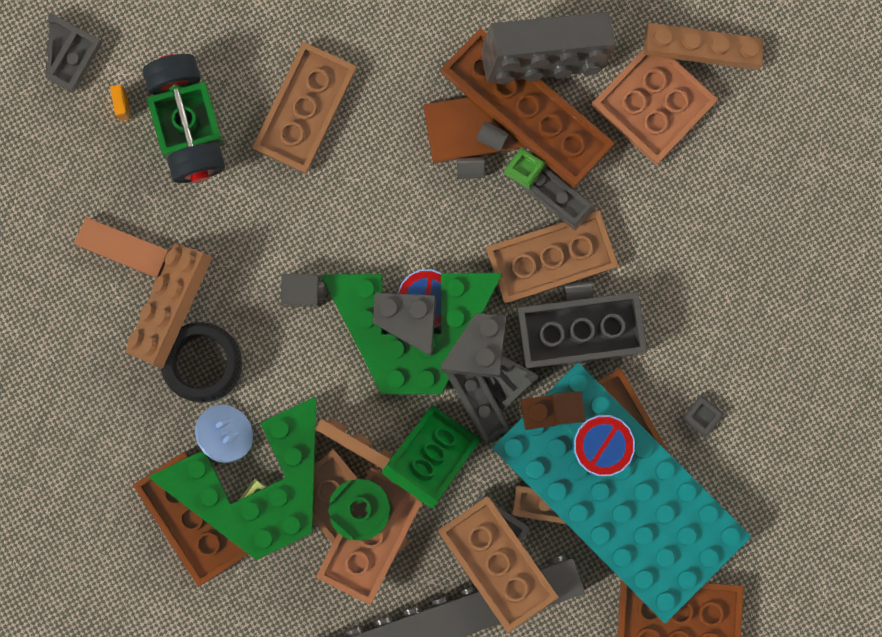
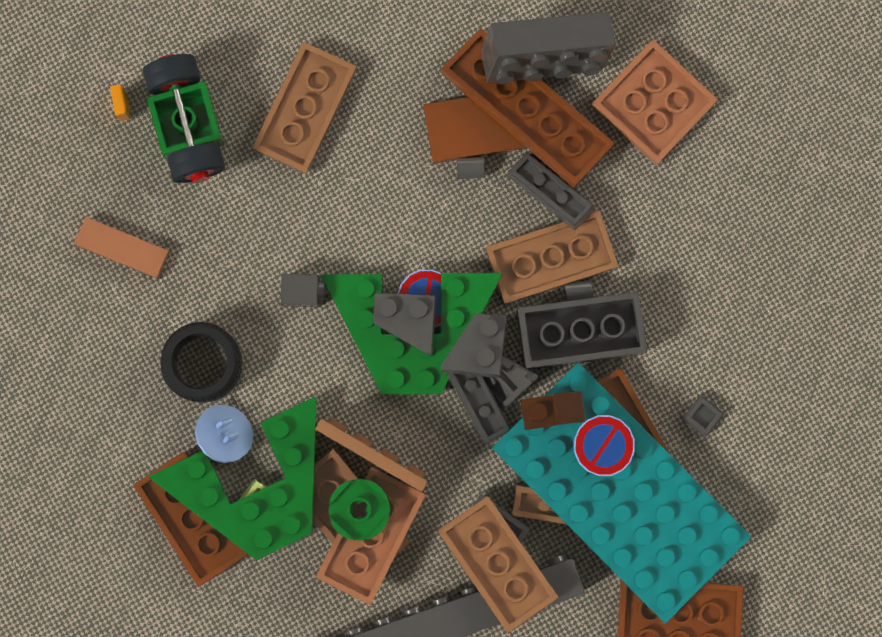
dark grey wing [45,13,102,94] -> none
medium nougat plate [125,243,213,369] -> none
green plate [381,405,481,509] -> none
dark grey hinge [476,121,510,152] -> none
bright green tile [504,147,546,189] -> none
medium nougat plate [644,23,763,70] -> none

